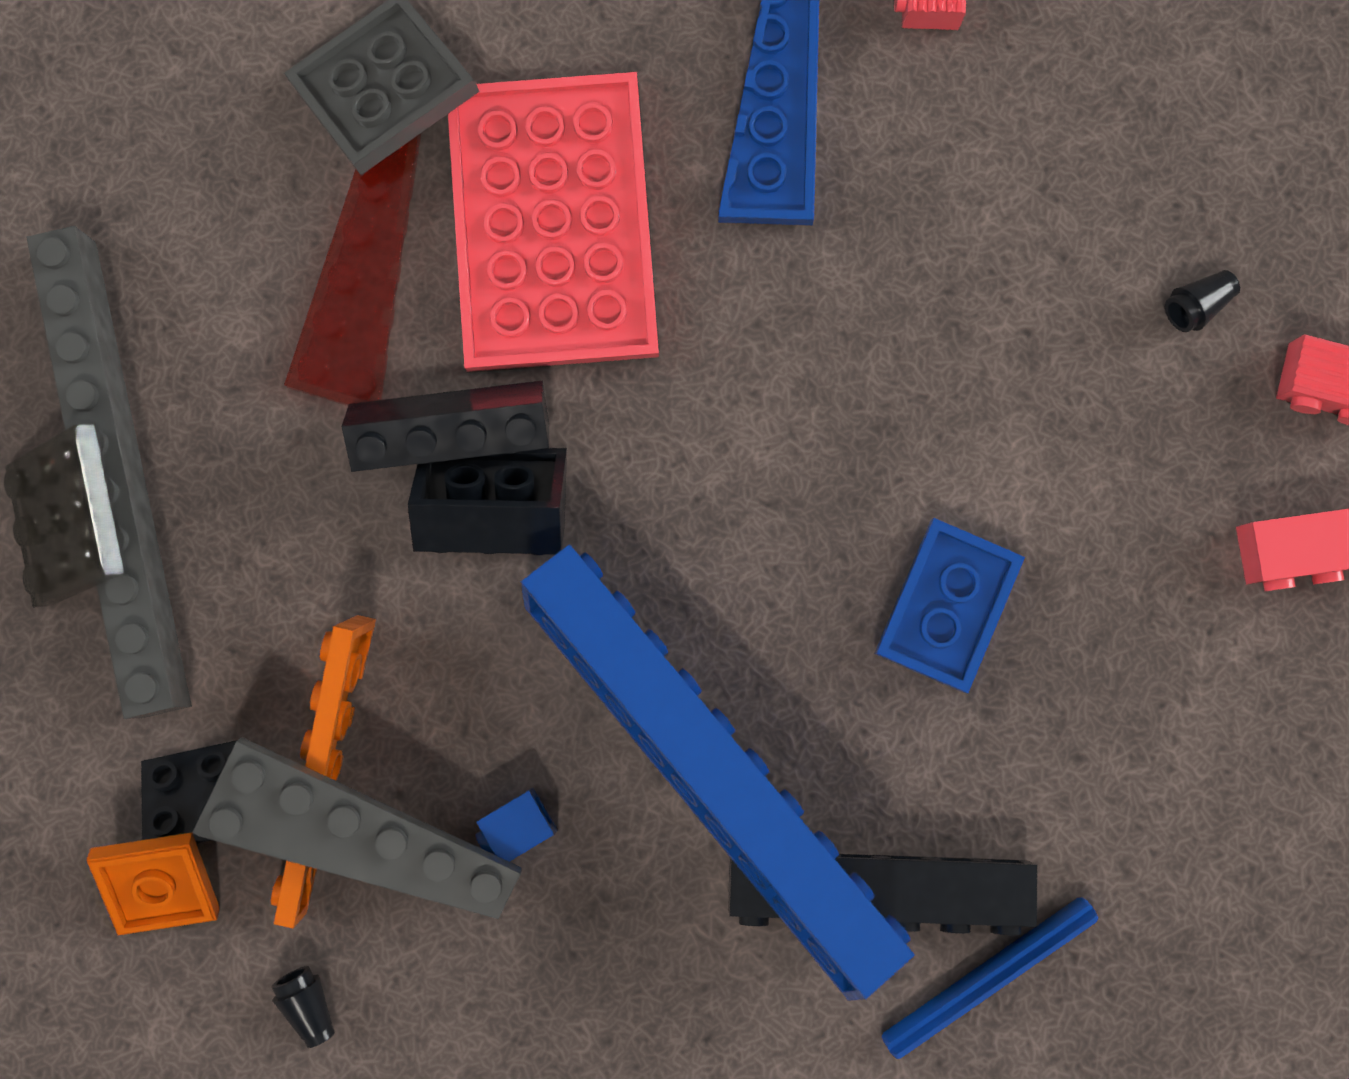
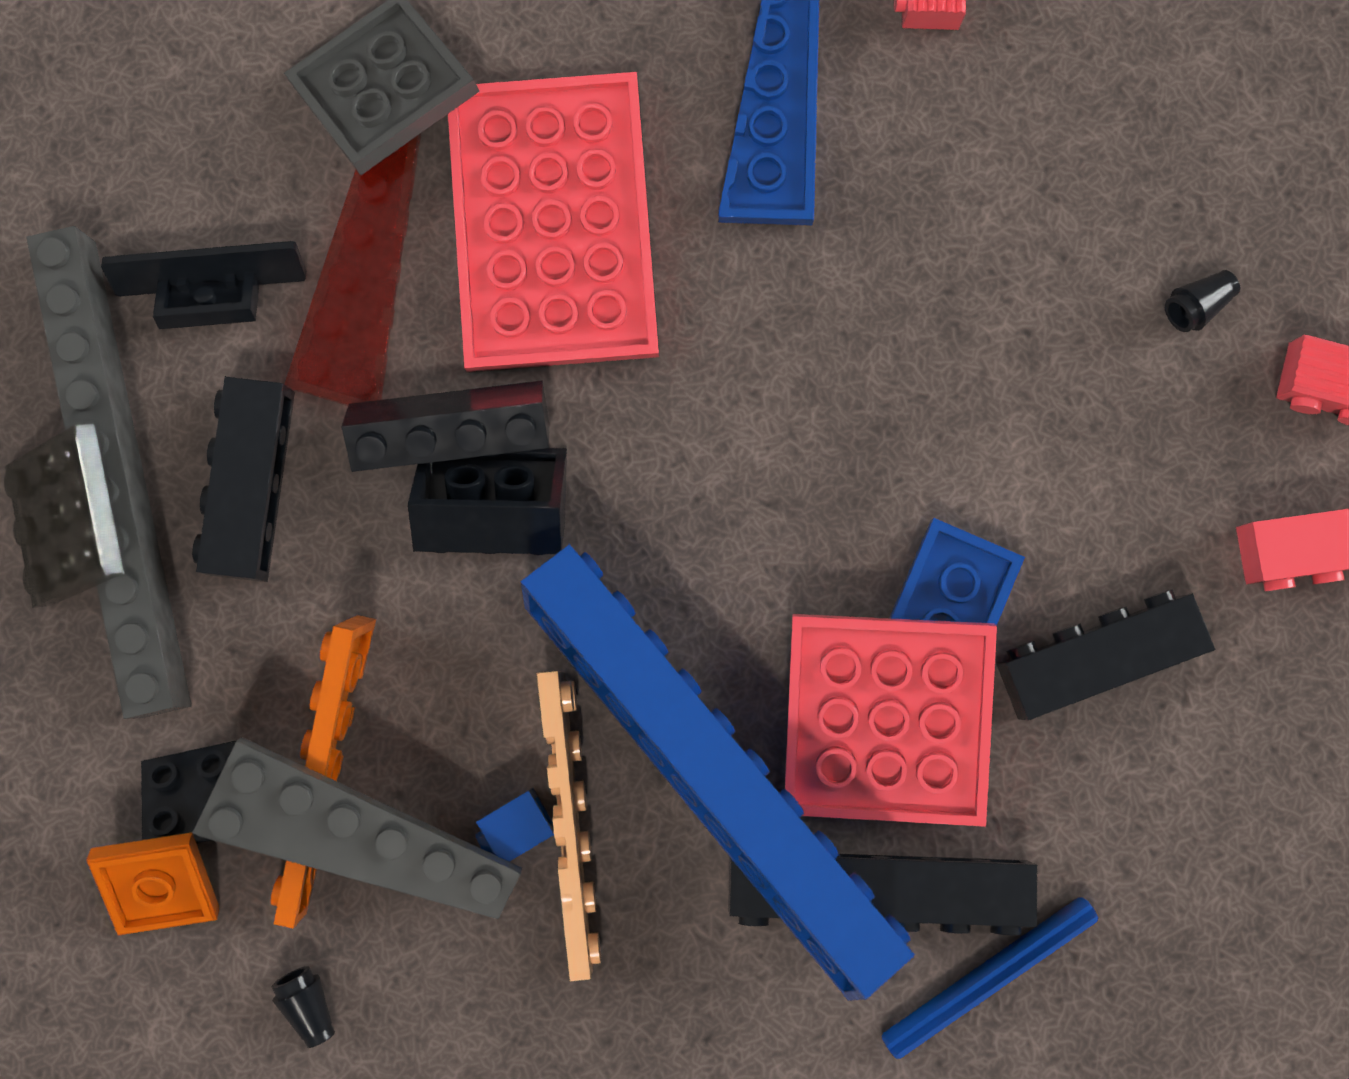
none -> black bracket [101,241,306,329]
none -> black brick [192,376,295,582]
none -> light nougat wing [537,671,601,981]
none -> coral plate [785,614,997,827]
none -> black brick [996,589,1216,720]

